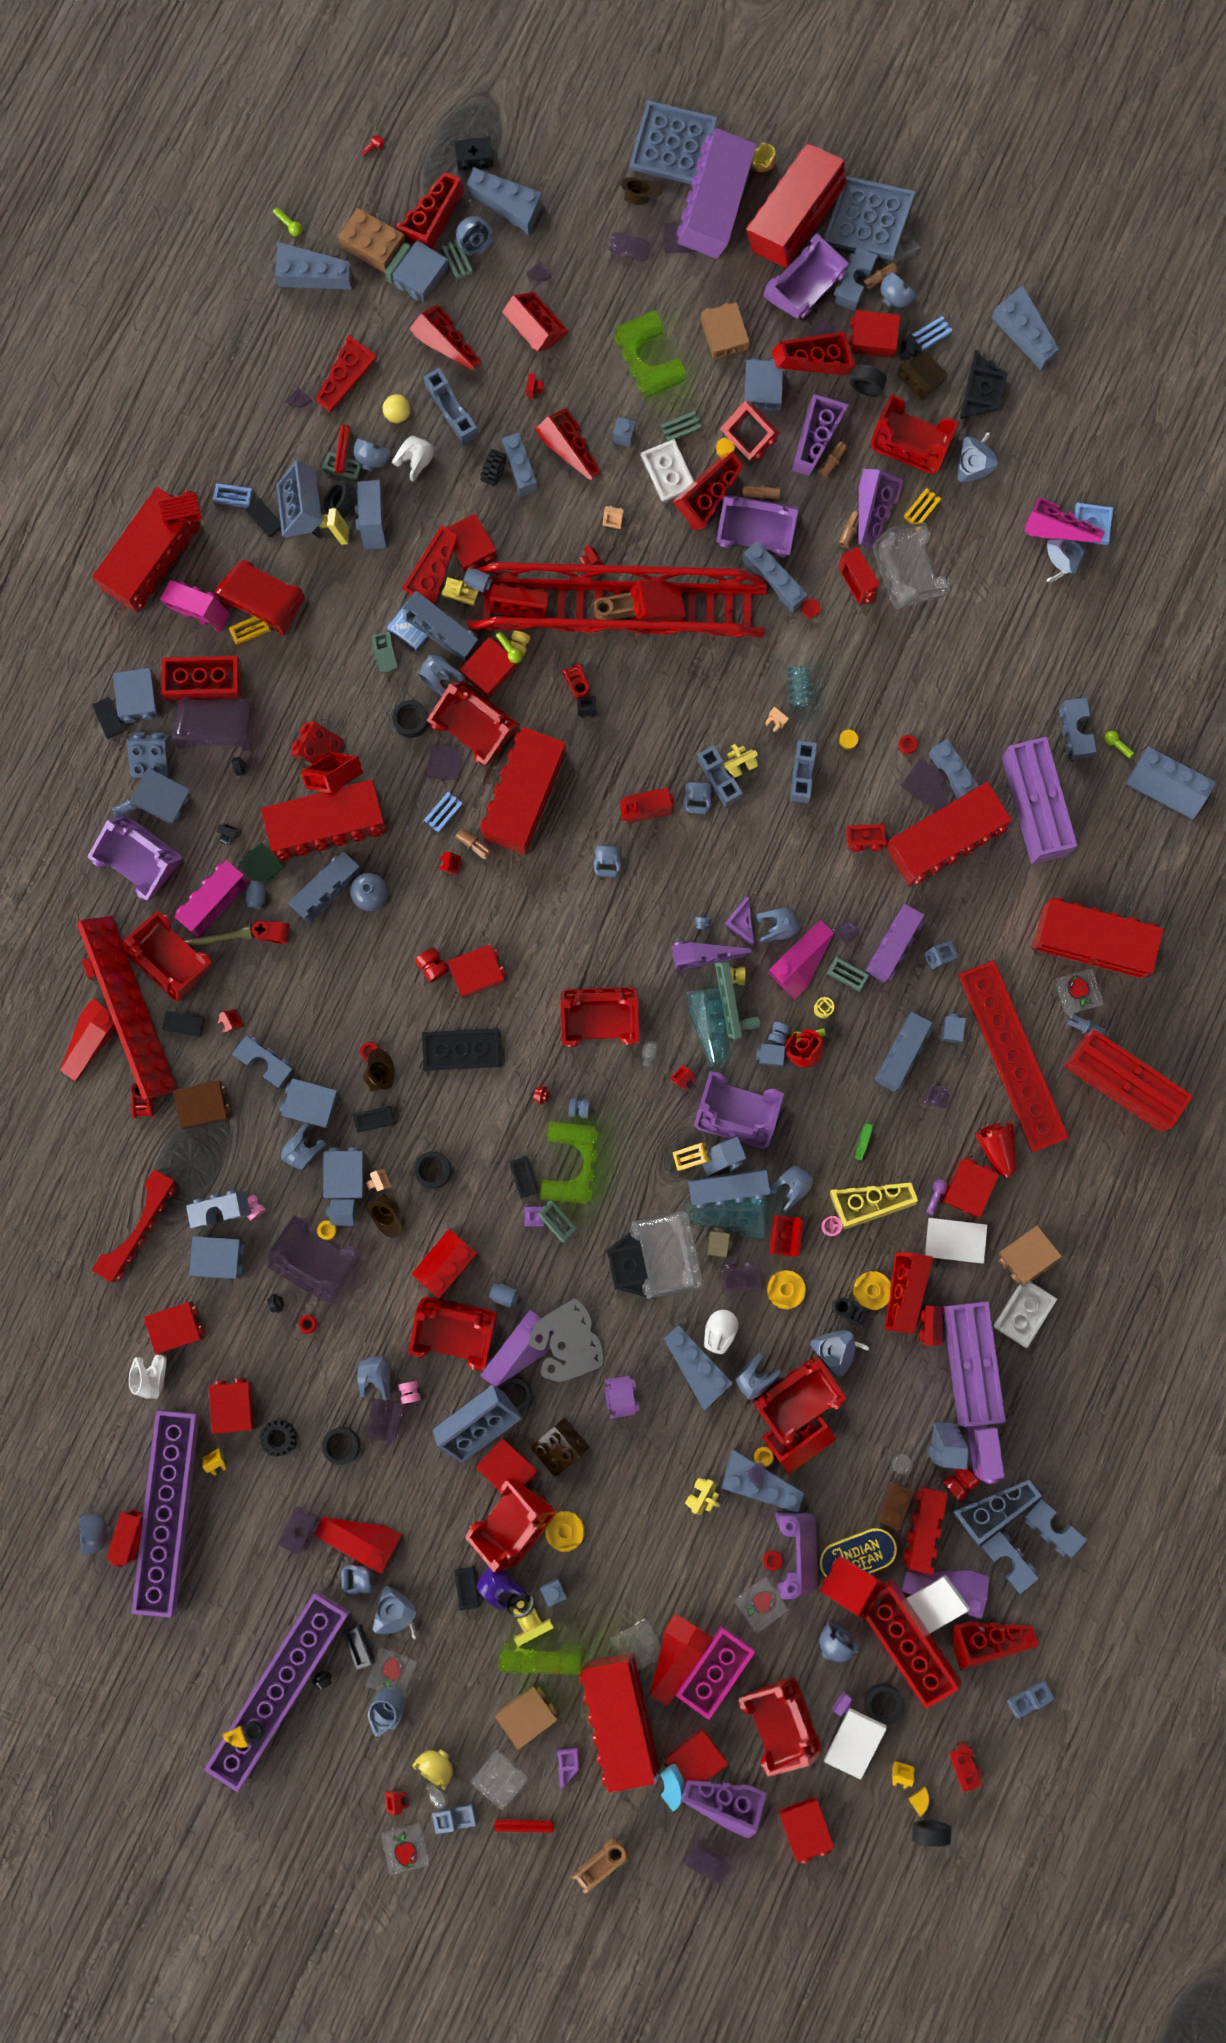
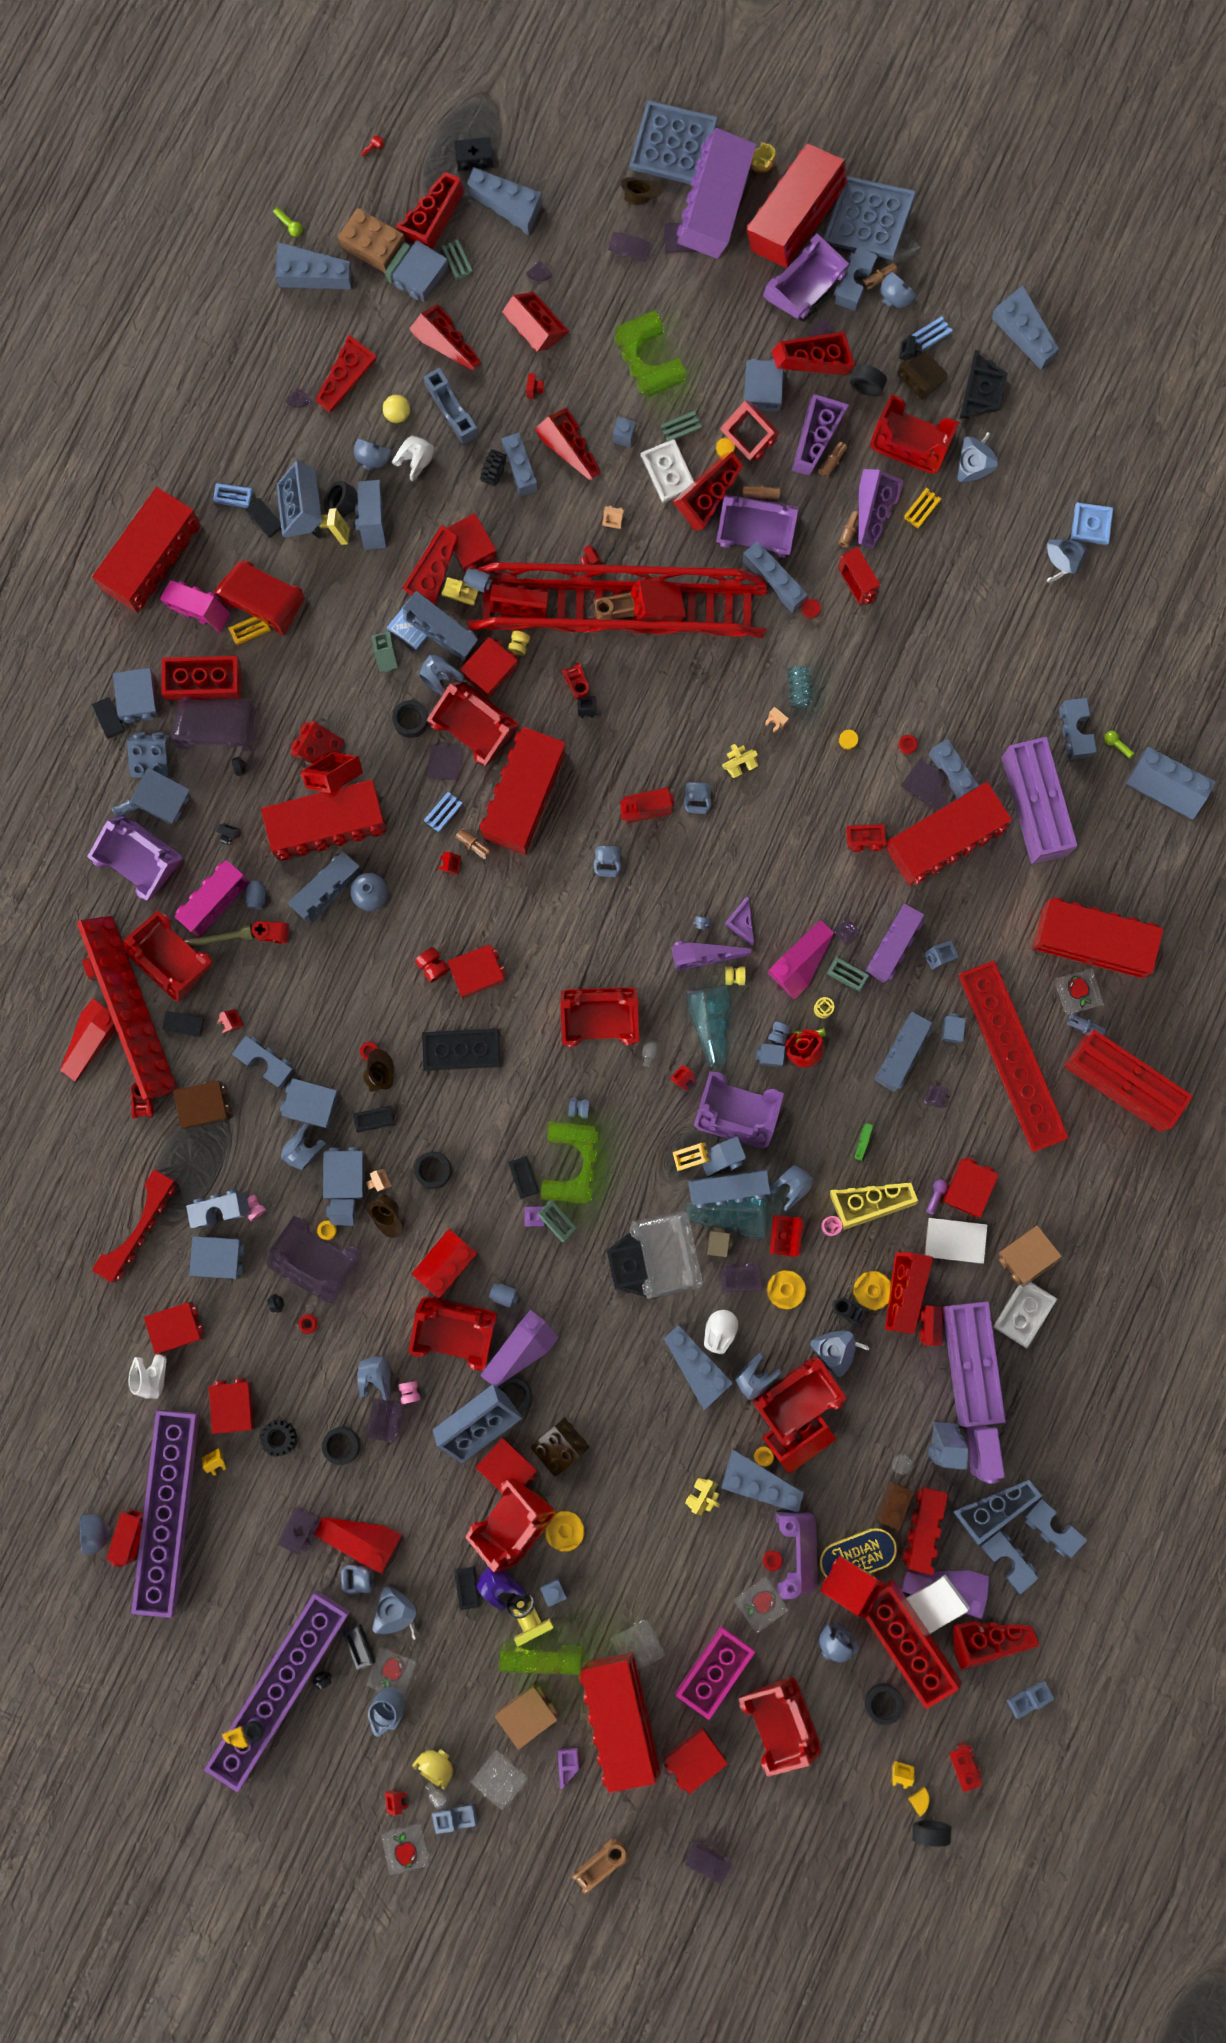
red brick [158,491,203,527] -> none
clear green piece [238,842,283,885] -> none
sand green tile [322,452,363,482] -> none
red axle [334,424,350,474] -> none
sand blue cylinder [456,216,493,256] -> none
red axle [494,1819,554,1833] -> none
lime bar [496,631,523,663] -> none
light grey piece [528,1299,603,1382] -> none
red plate [534,1086,550,1105] -> none
medium lavender brick [604,1376,639,1419] -> none
red wedge [649,1614,713,1706] -> none
medium azure tile [659,1764,684,1811] -> none
medium lavender wedge [682,1780,766,1839] -> none
sand blue arch [697,745,743,808] -> none
medium nougat brick [701,302,749,360] -> none
sand green piece [715,961,760,1039] -> none
clear purple tile [745,1460,765,1489] -> none
sand blue helmet [756,907,800,943] -> none
red brick [778,1796,834,1863] -> none
sand blue arch [790,740,817,803] -> none
white tile [824,1708,886,1779] -> none
medium lavender plate [833,1691,852,1716] -> none
red brick [848,310,900,358] -> none
clear windscreen [873,522,951,609] -> none
red wheel [942,1468,980,1502] -> none
red cone [975,1121,1017,1178] -> none
dark pink wedge [1024,497,1105,542] -> none

